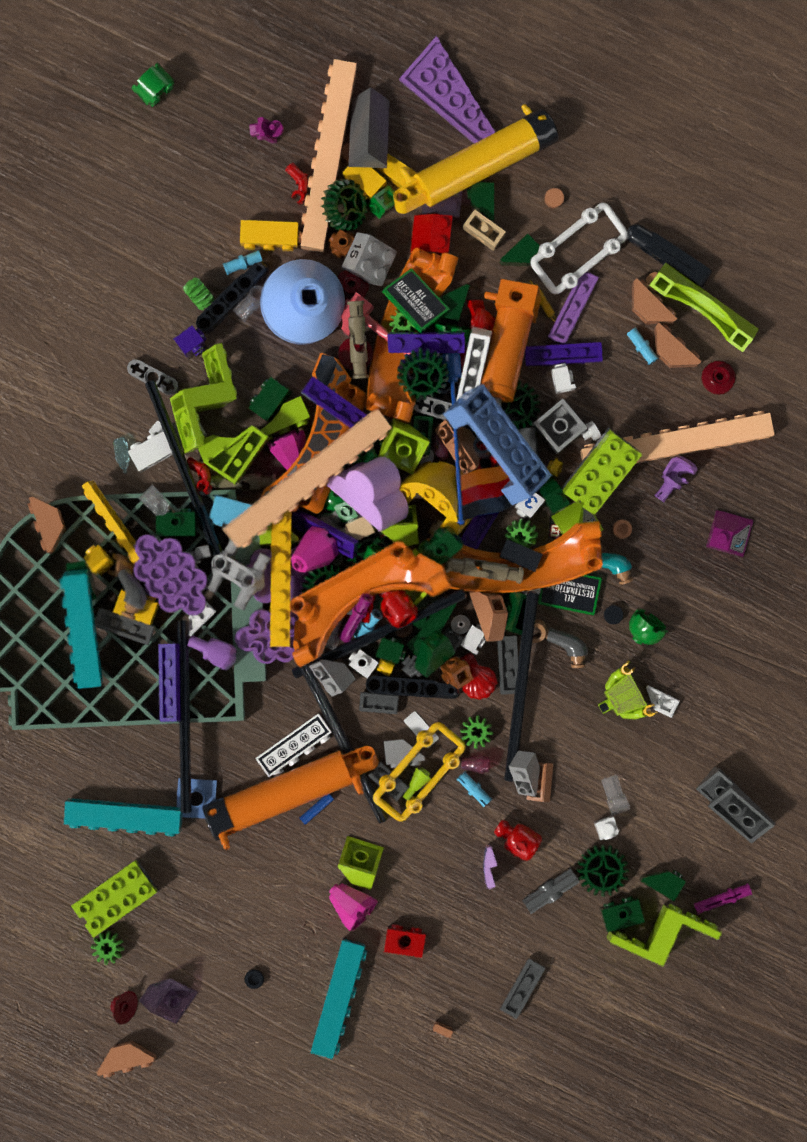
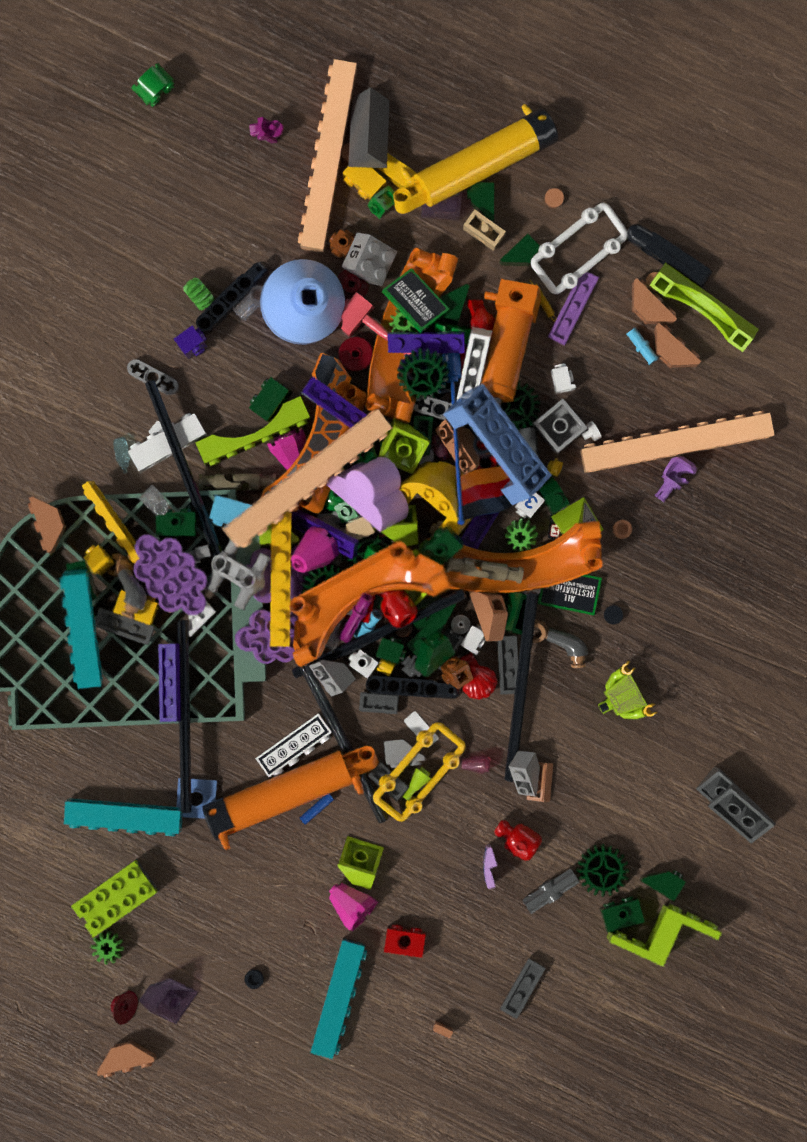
lime bracket [169,343,237,454] -> none
red piece [187,457,212,495] -> none
medium lavender piece [188,635,237,670] -> none
lime wedge [203,426,270,484] -> none
medium azure pin [223,250,263,275] -> none
yellow brick [240,220,299,251] -> none
red piece [285,162,308,205] -> none
dark green gear [321,179,369,231] -> none
dark tan piece [347,301,369,379] -> none
medium lavender wing [399,36,495,143] -> none
red slope [410,214,452,256] -> none
medium azure pin [456,771,492,807] -> none
bright green gear [460,716,493,748] -> none
black tile [500,539,543,572] -> none
dark purple plate [525,342,603,367] -> none
lime piece [561,427,642,515] -> none
white brick [594,816,619,840] -> none
teal piece [601,553,633,585] -> none
clear piece [601,775,630,816] -> none
green cylinder [629,608,668,645] -> none
white tile [646,685,680,718] -> none
magenta pin [693,883,752,915] -> none
dark red piece [701,361,736,395] -> none
magenta slope [706,510,753,557] -> none

